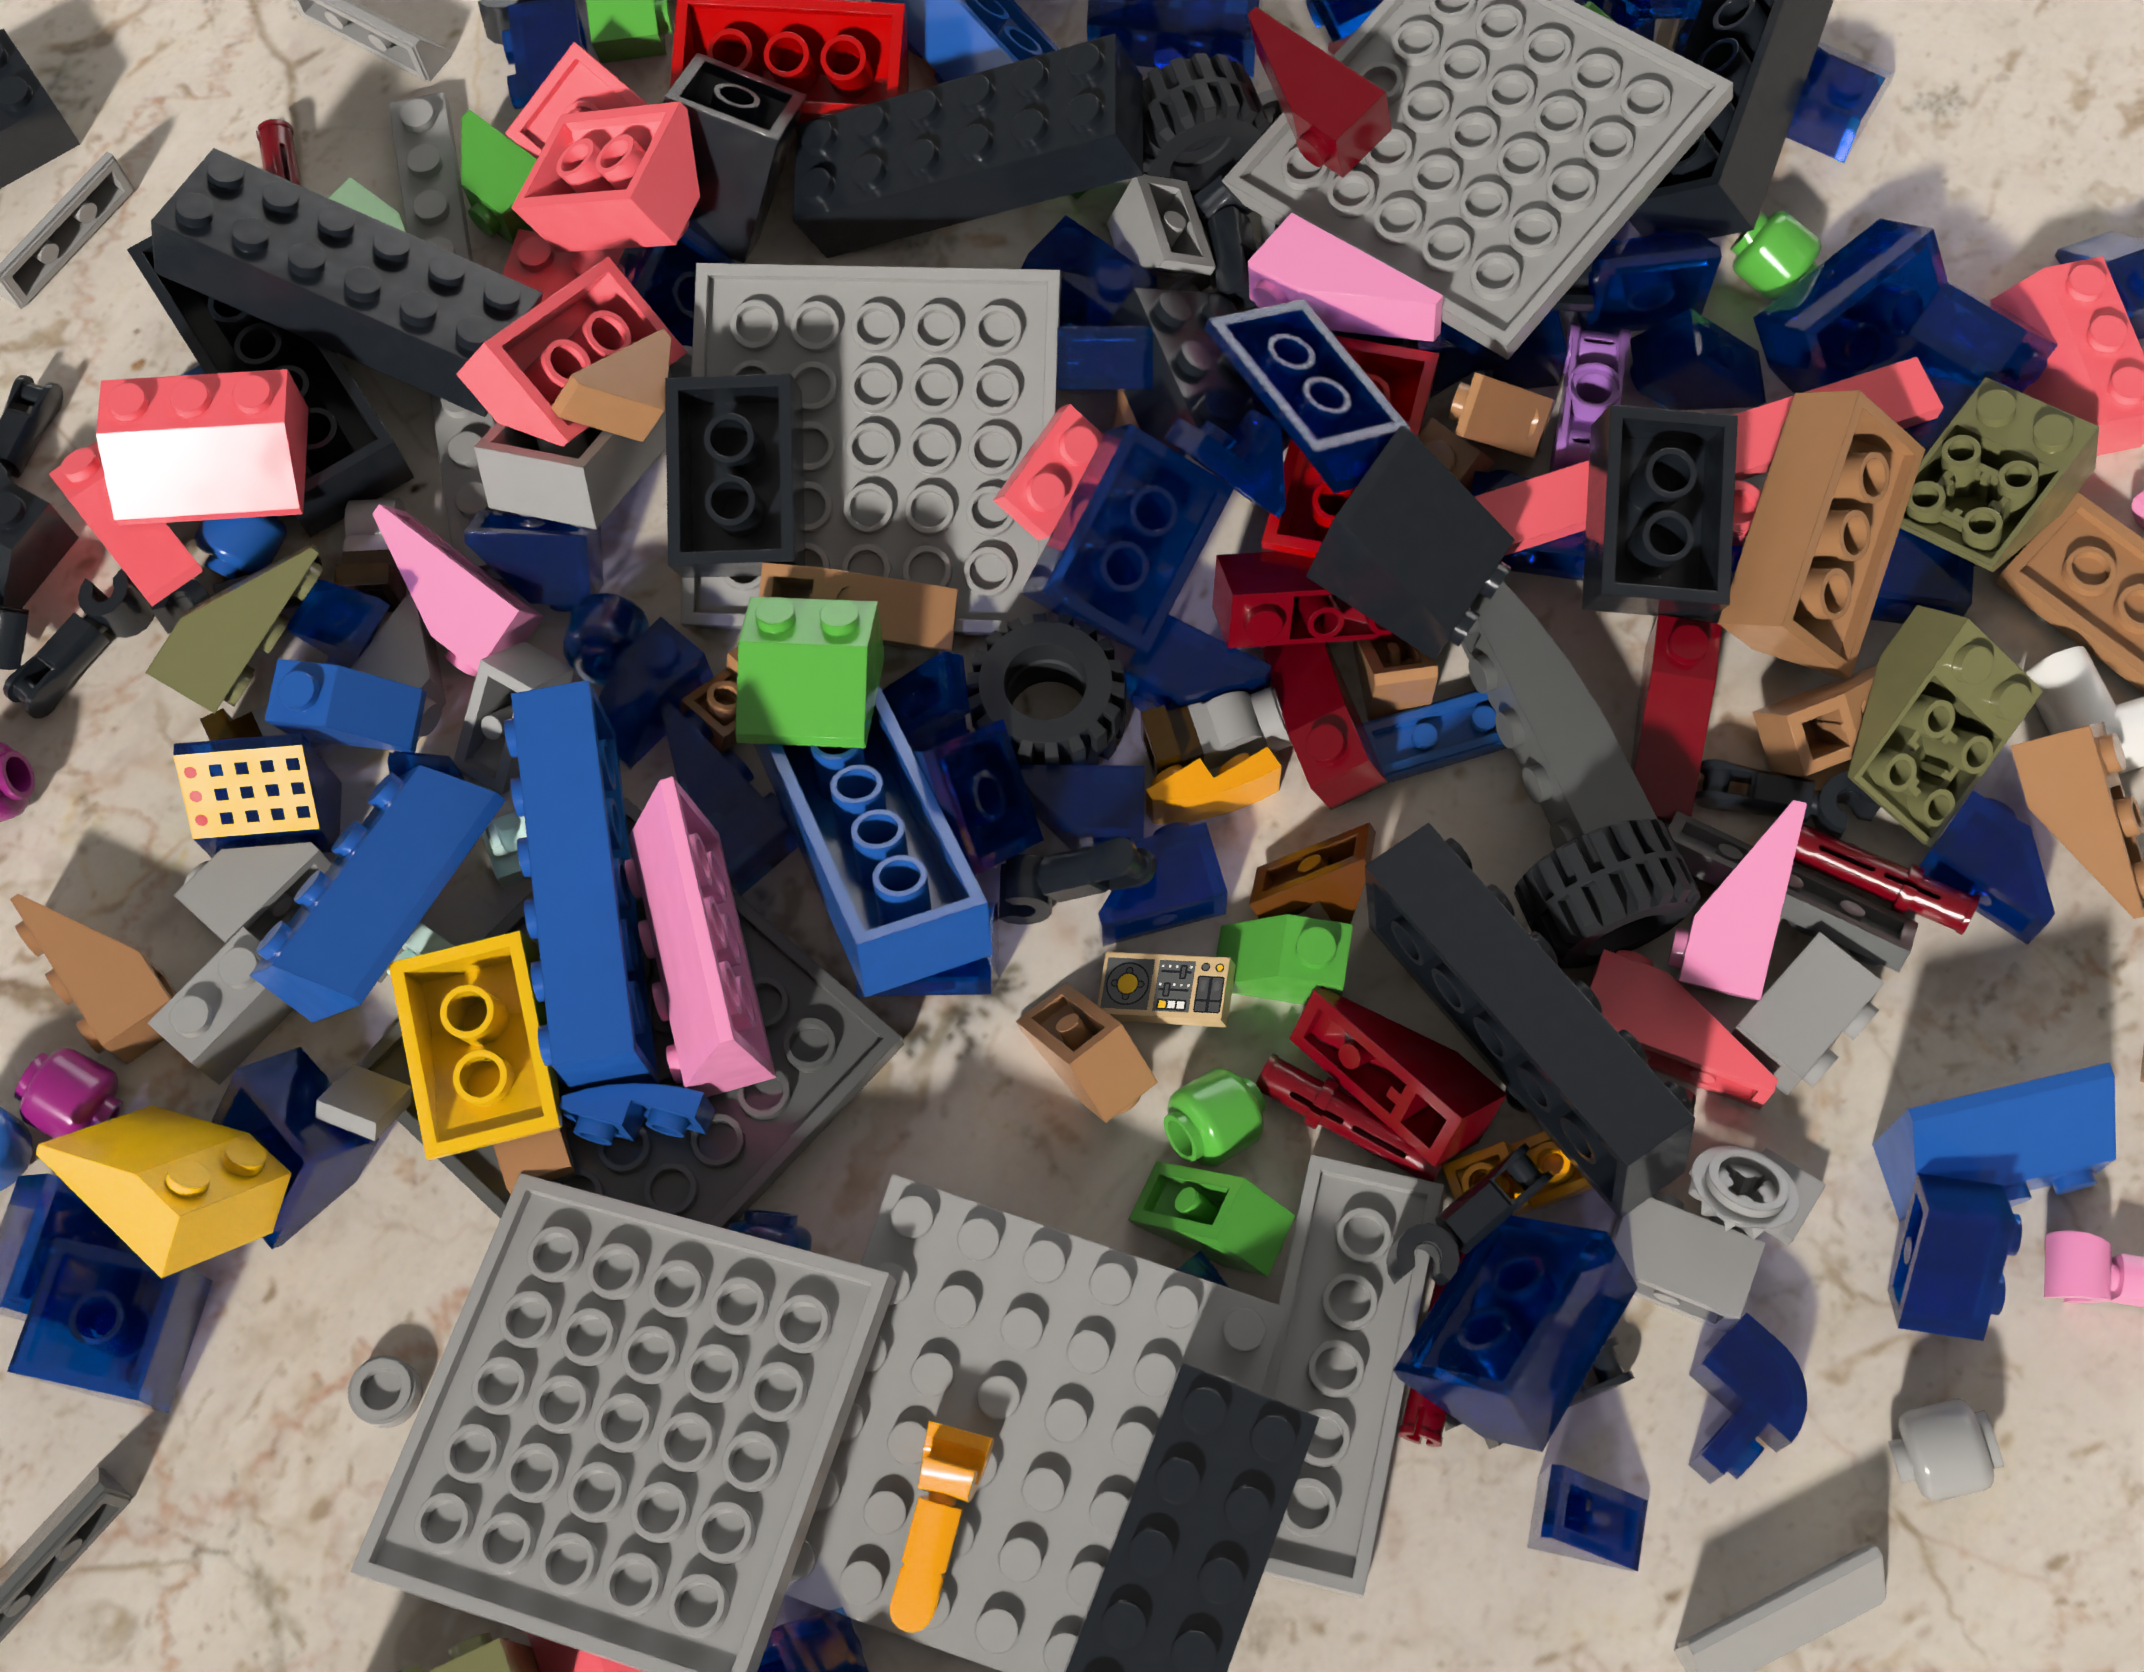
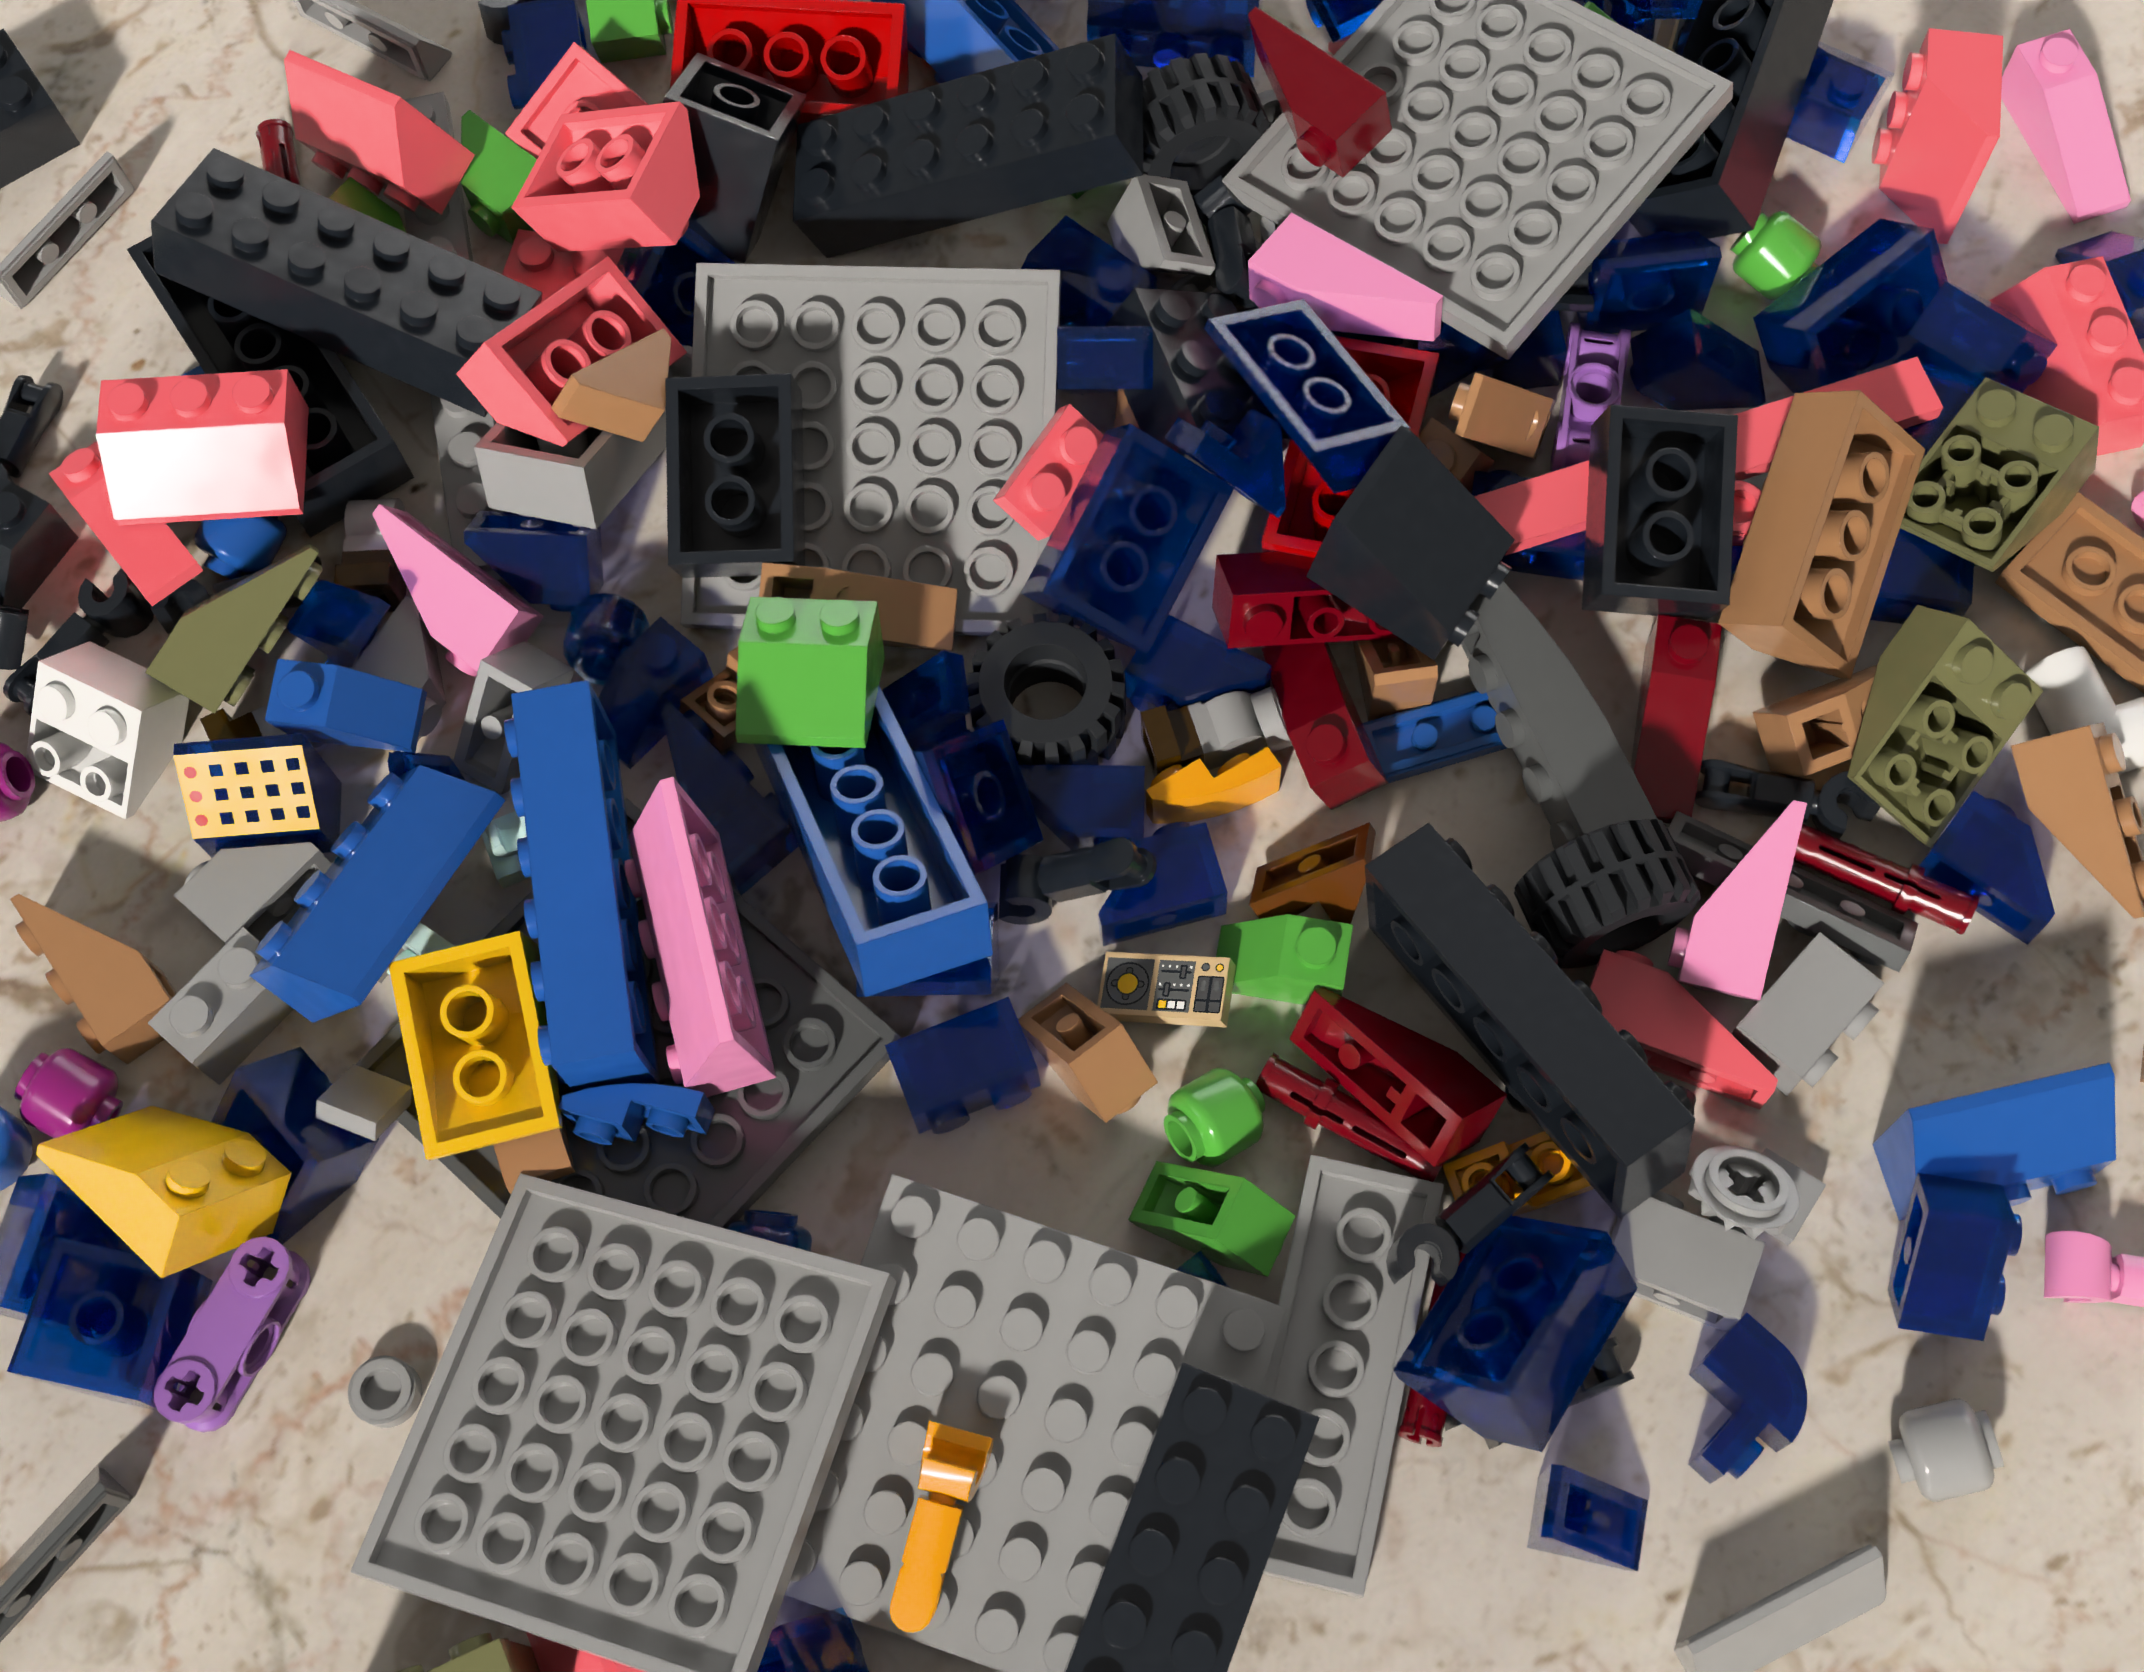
none -> white slope [26,641,189,819]
none -> medium lavender piece [154,1236,310,1432]
none -> coral slope [284,50,475,215]
none -> clear blue brick [885,997,1041,1134]
none -> coral slope [1872,28,2003,244]
none -> bright pink slope [2001,29,2131,224]

